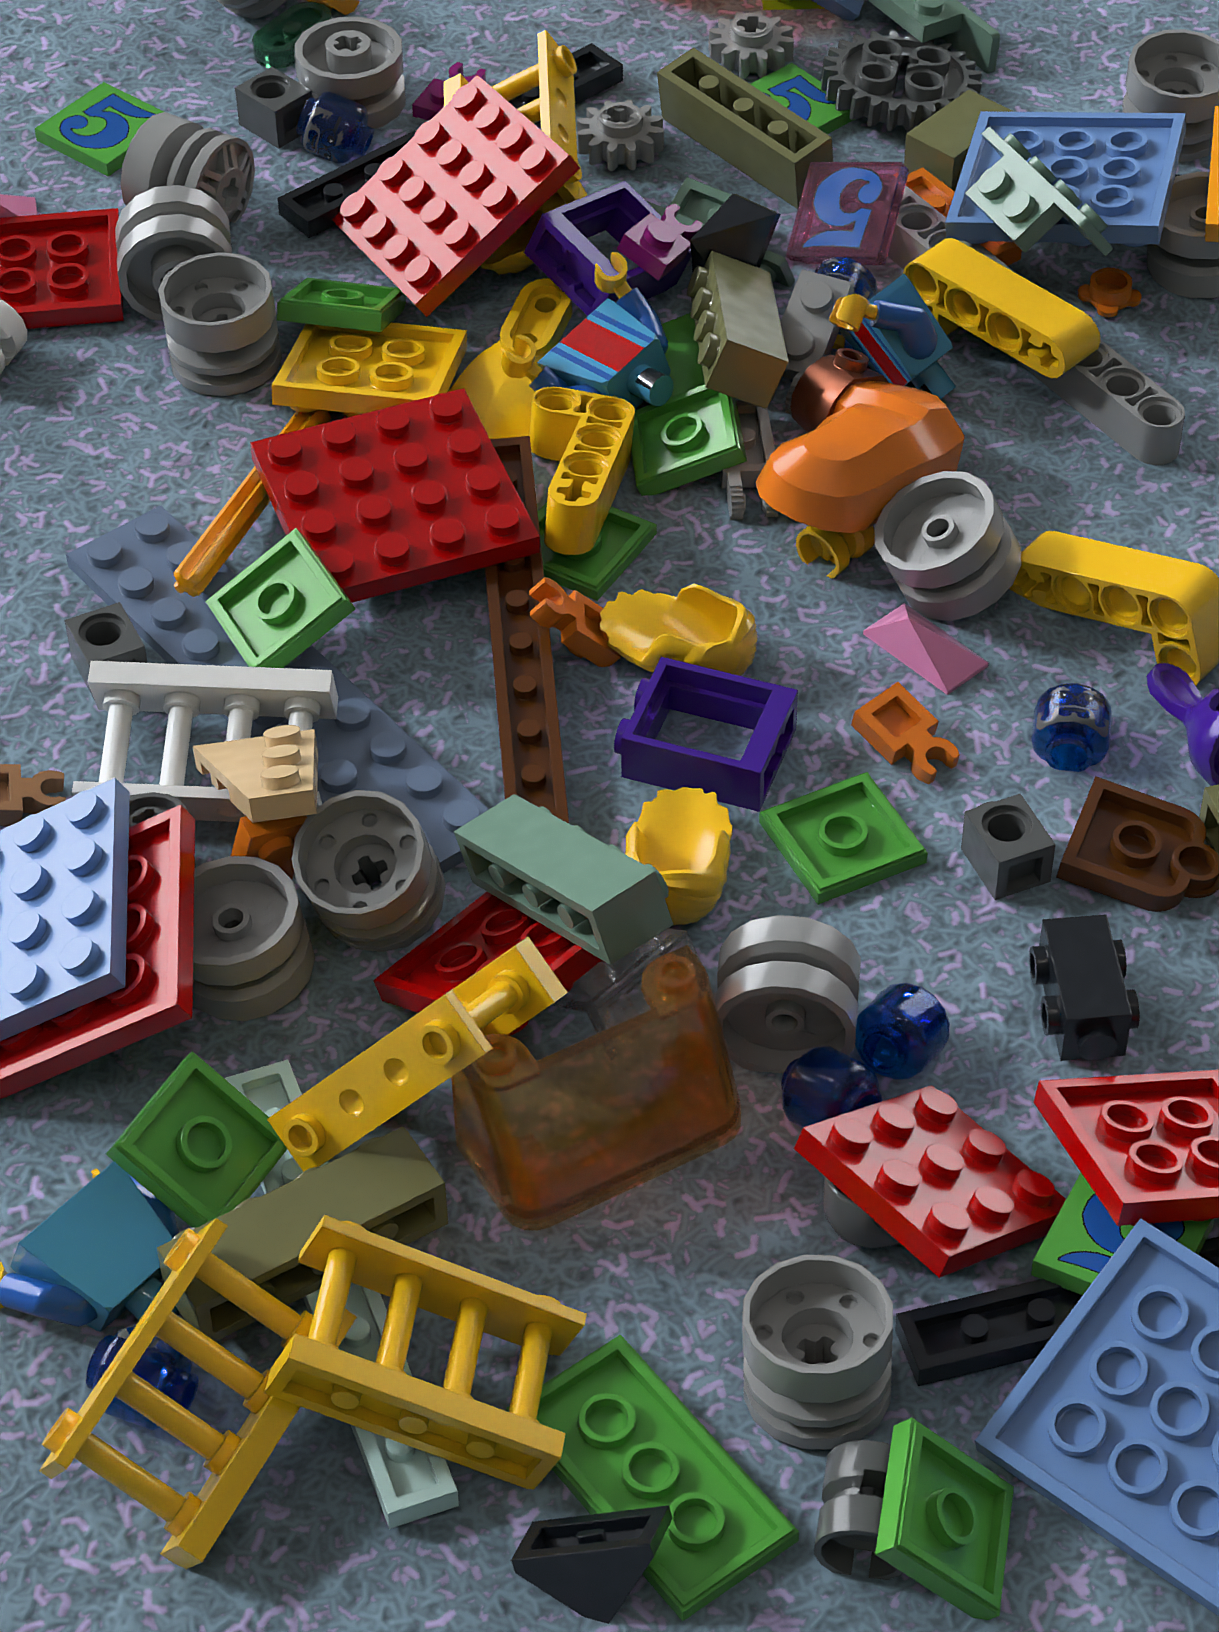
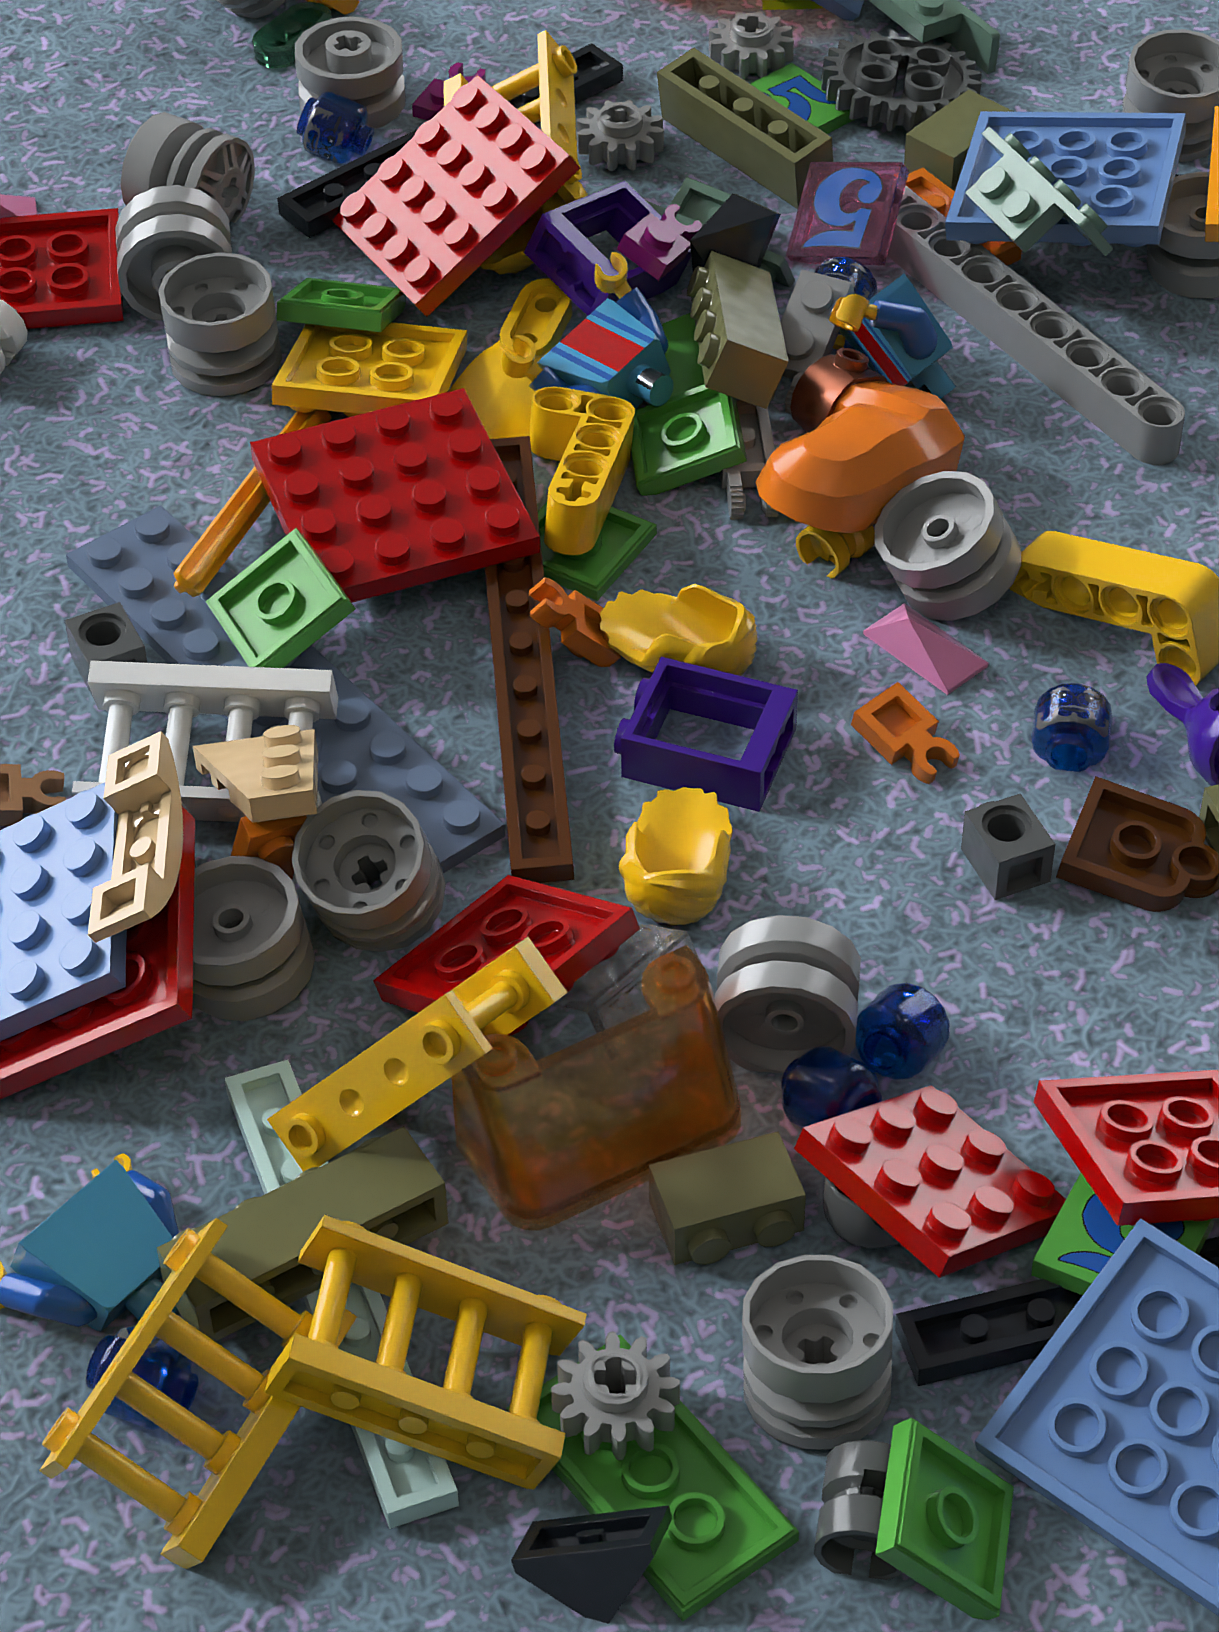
bright green tile [35,82,164,176] -> none
bright green tile [106,1051,287,1228] -> none
dark grey brick [235,67,315,149] -> none
sand green brick [453,794,674,965] -> none
bright green tile [759,772,928,905] -> none
yellow beam [903,238,1101,378] -> none
black brick [1029,914,1140,1061] -> none
orange plate [1078,268,1142,317] -> none
none -> tan slope [88,731,183,943]
none -> light grey gear [551,1332,680,1460]
none -> olive brick [649,1131,806,1265]

